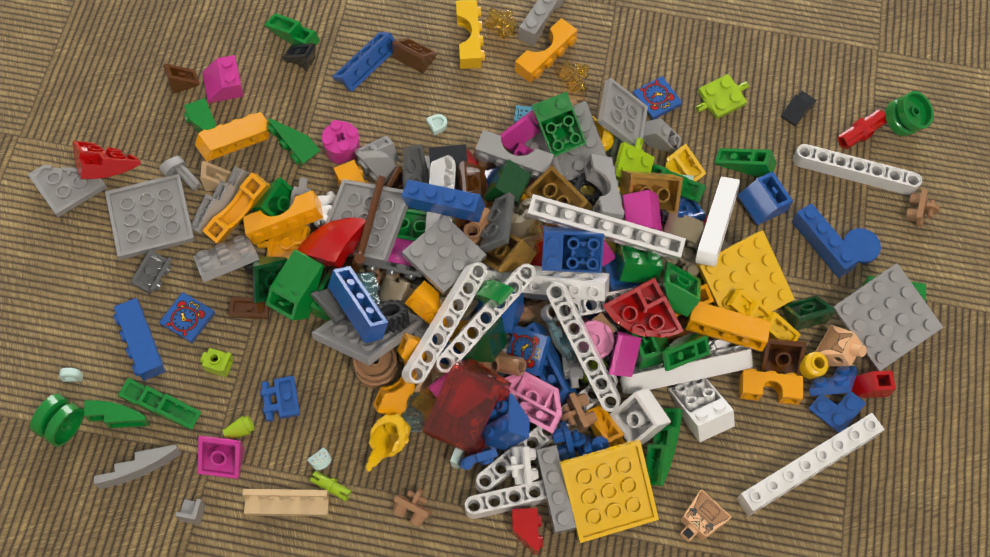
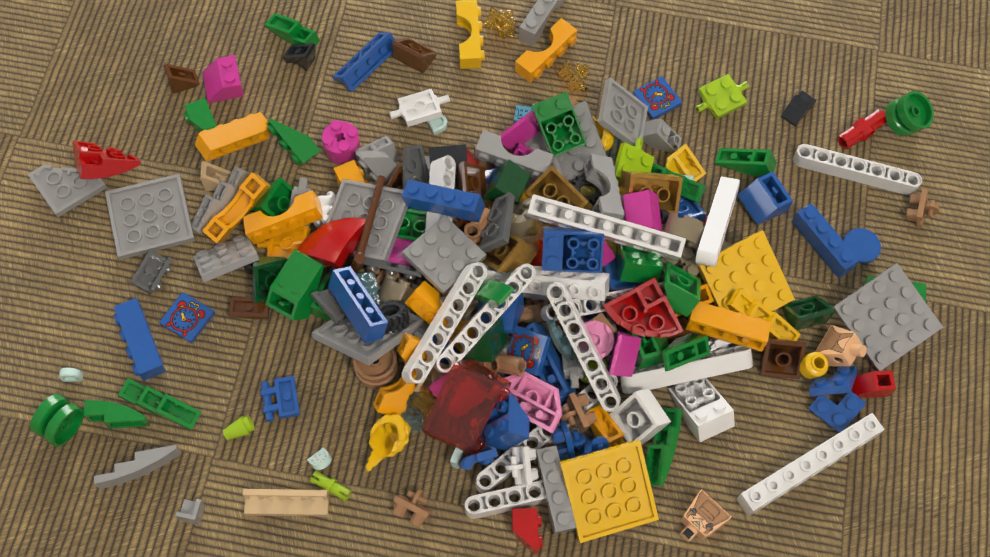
light grey piece [159,156,202,191] -> none
dark pink slope [198,436,245,479] -> none
lime brick [200,348,234,378] -> none
light orange arch [739,368,803,405] -> none
none -> white plate [389,89,450,127]

